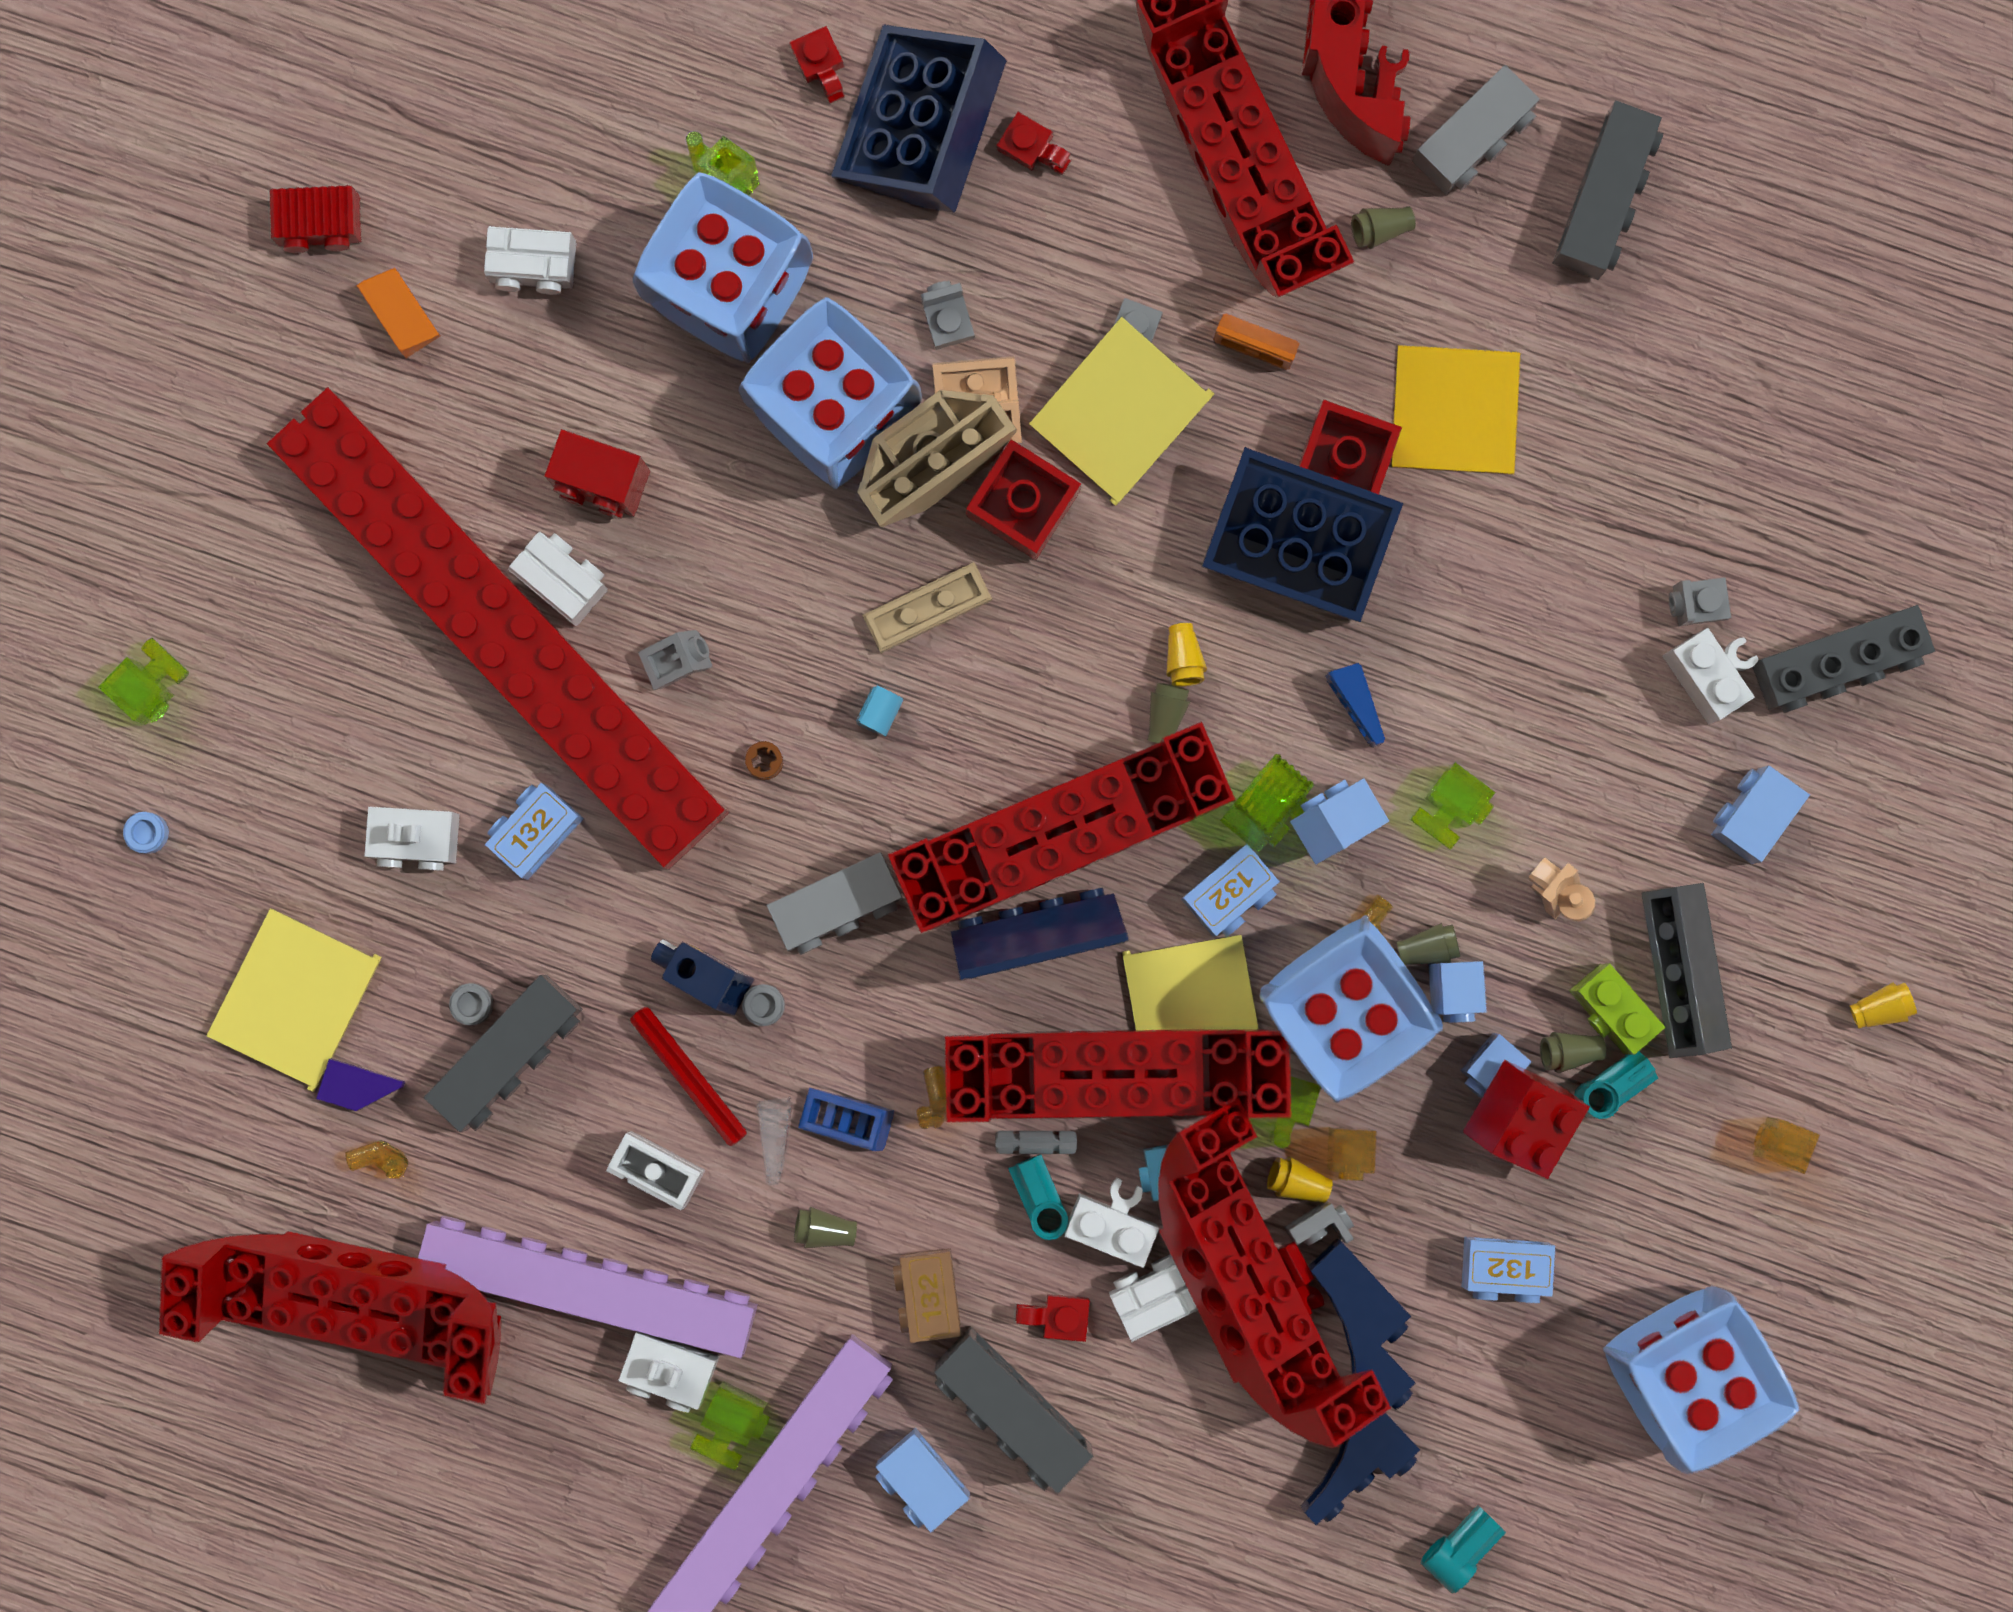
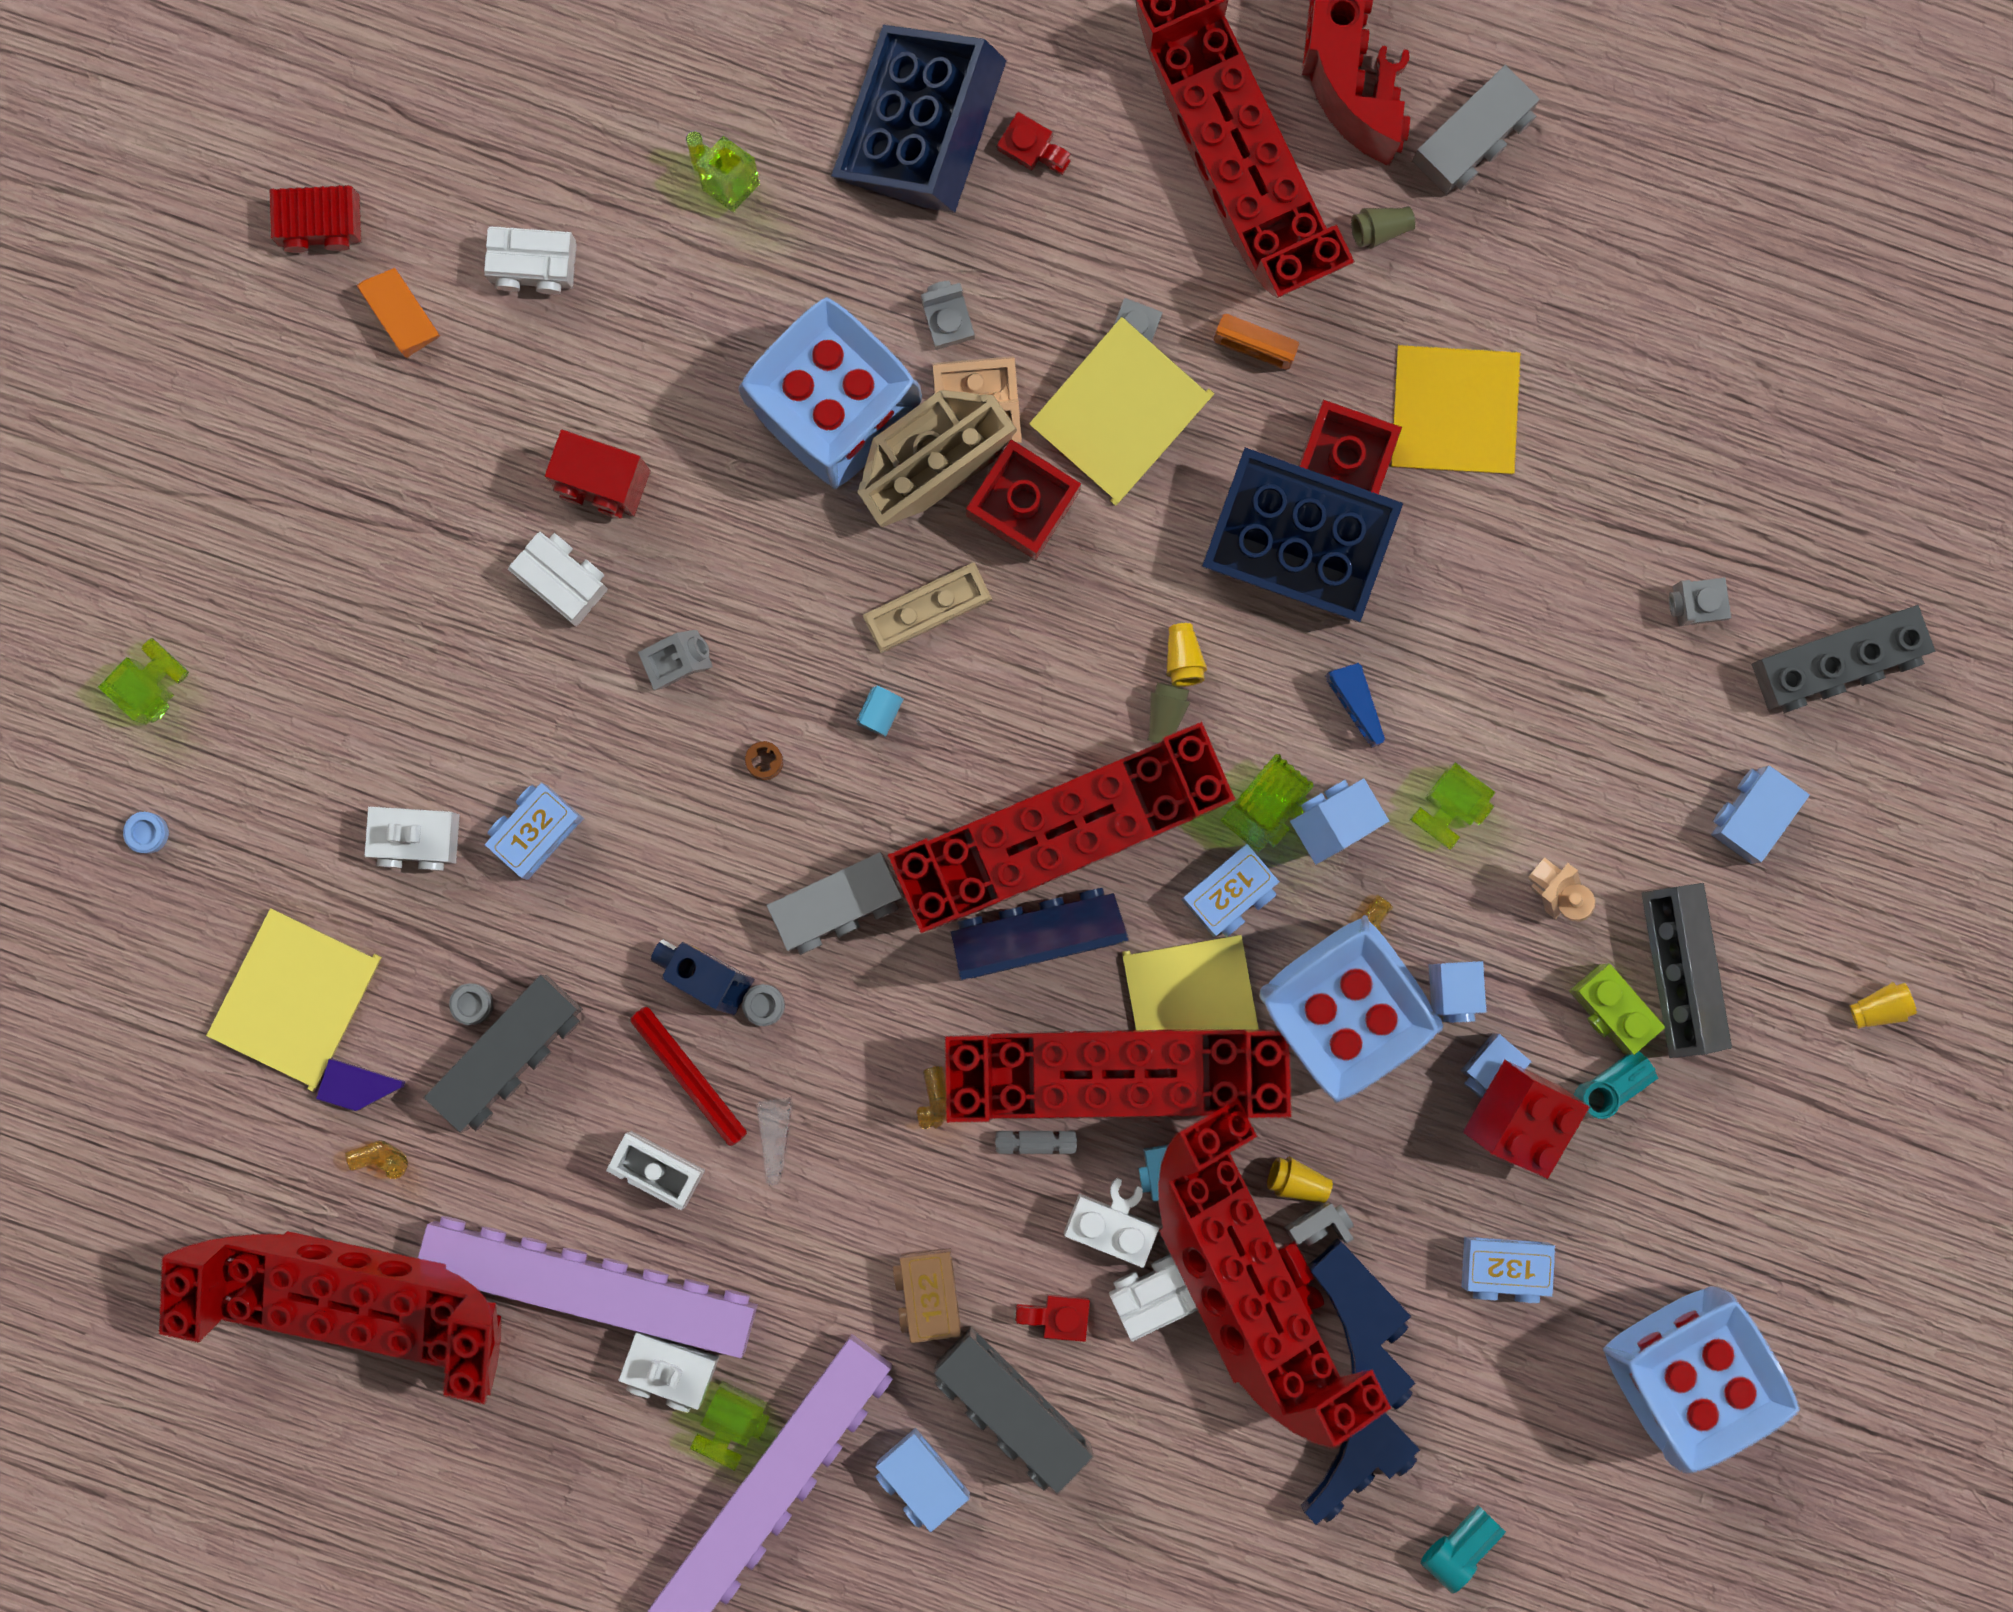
red piece [266,387,729,869] -> none
light blue piece [633,172,813,363] -> none
red plate [789,26,845,104] -> none
olive cone [794,1207,857,1248] -> none
blue slope [798,1088,894,1151] -> none
teal piece [1008,1154,1068,1240] -> none
clear neon green brick [1269,1076,1321,1148] -> none
clear yellow brick [1327,1127,1376,1181] -> none
olive cone [1397,923,1461,965] -> none
olive cone [1540,1032,1606,1074] -> none
dark grey brick [1552,100,1663,280] -> none
white brick [1662,628,1759,725] -> none
clear yellow brick [1753,1117,1820,1174] -> none

